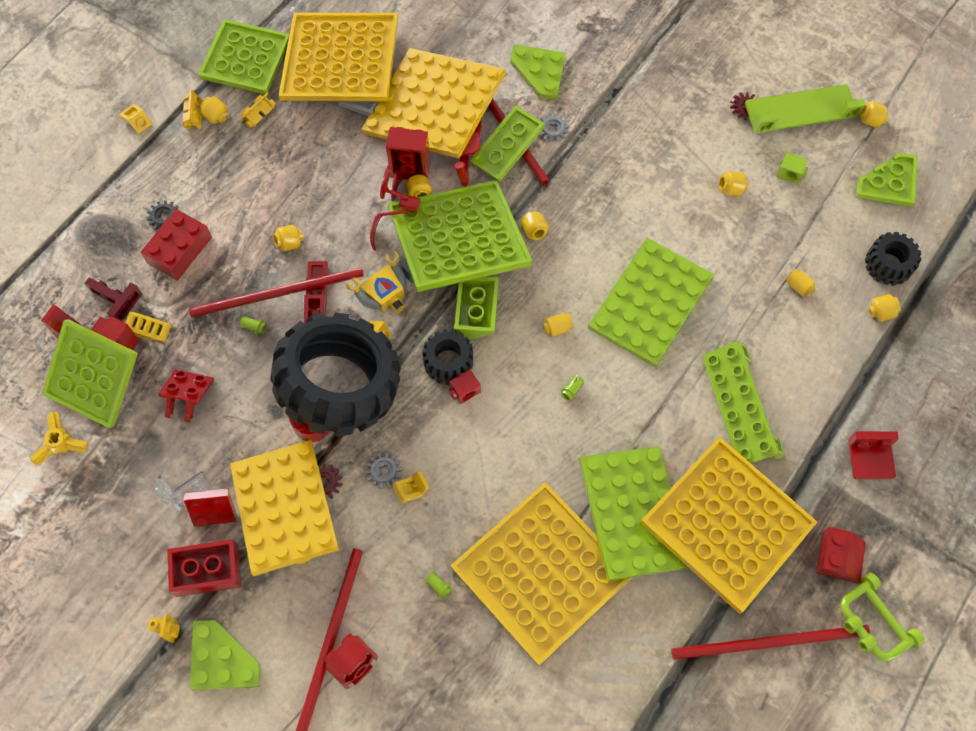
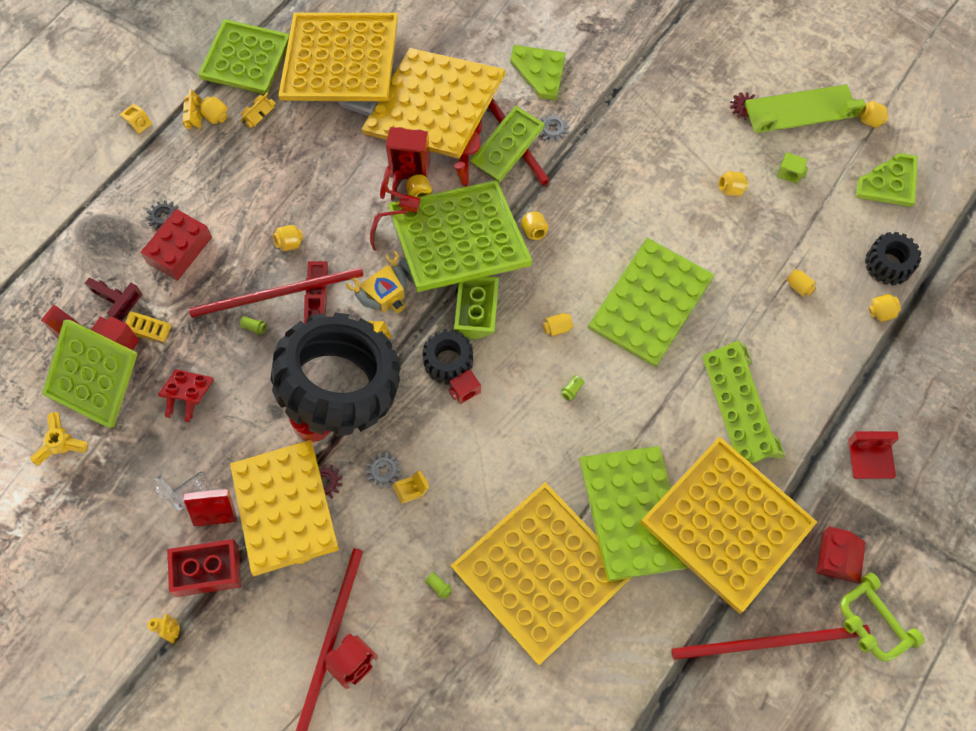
lime plate [190,620,260,691] -> none

